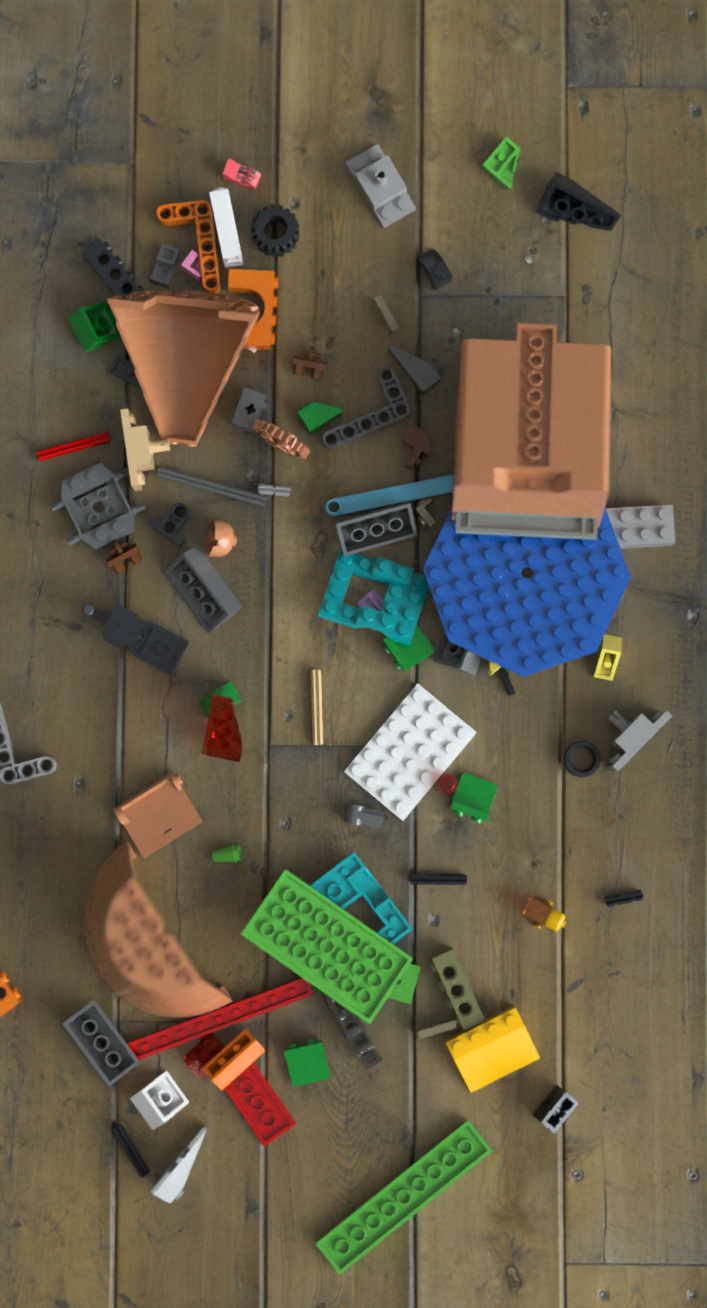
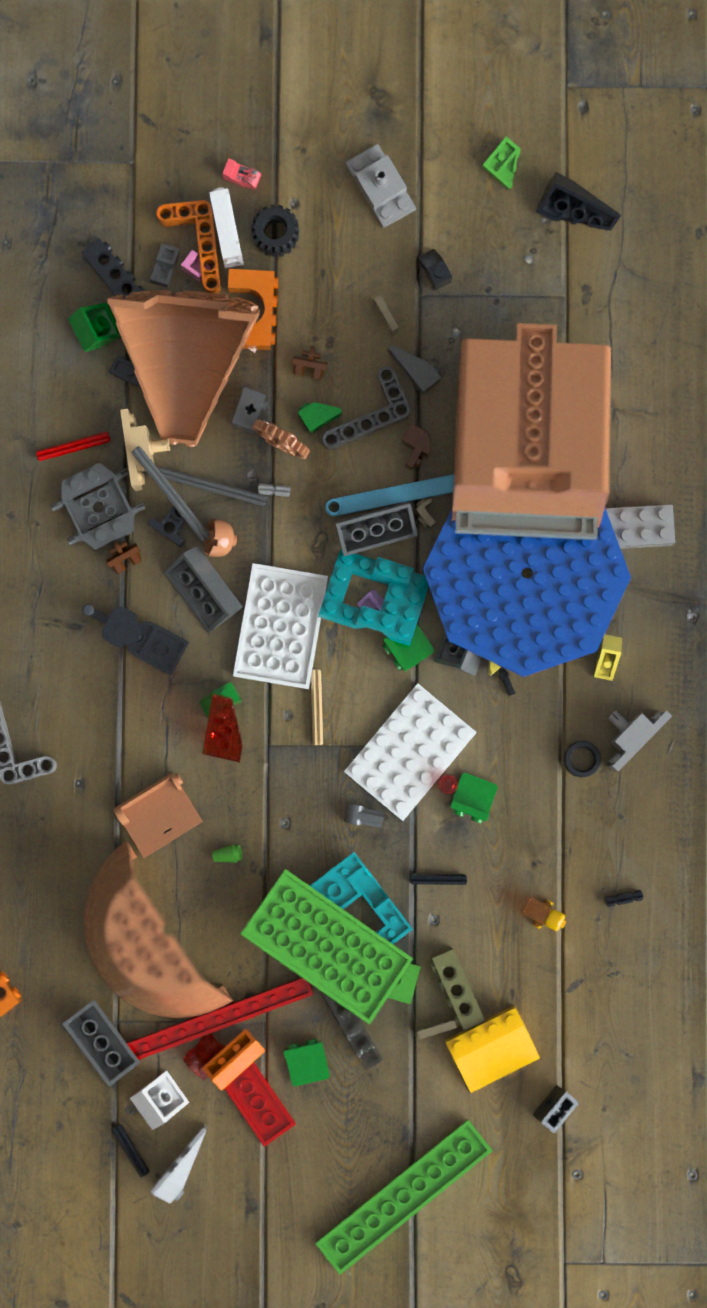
none -> dark grey axle [132,446,210,541]
none -> white plate [233,563,328,689]

